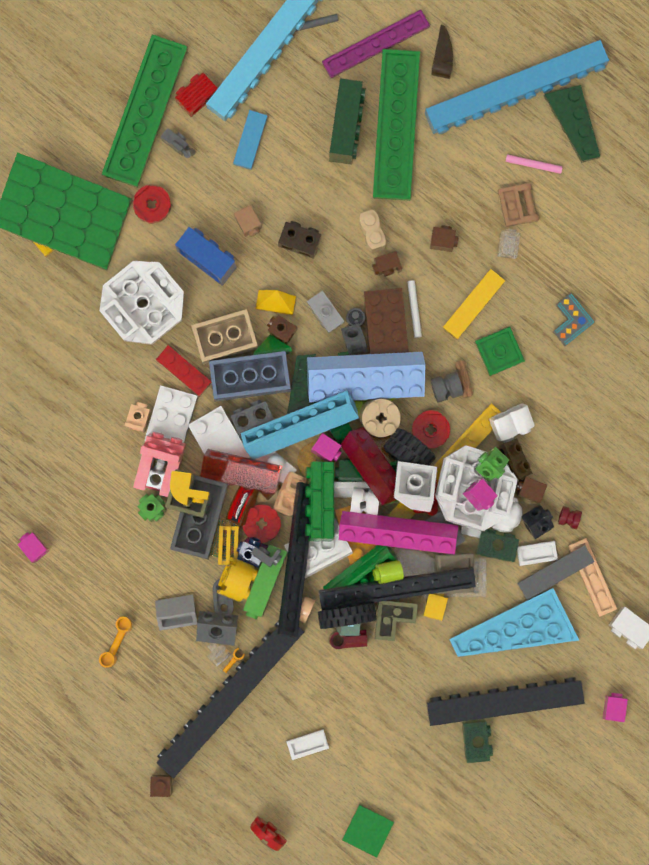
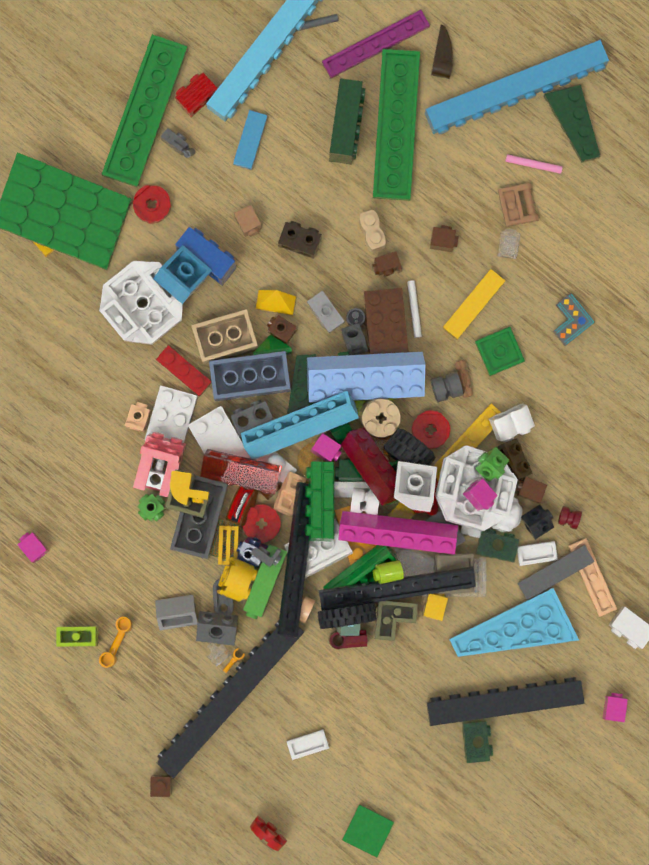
none -> lime brick [56,626,98,647]
none -> dark azure brick [153,245,212,304]

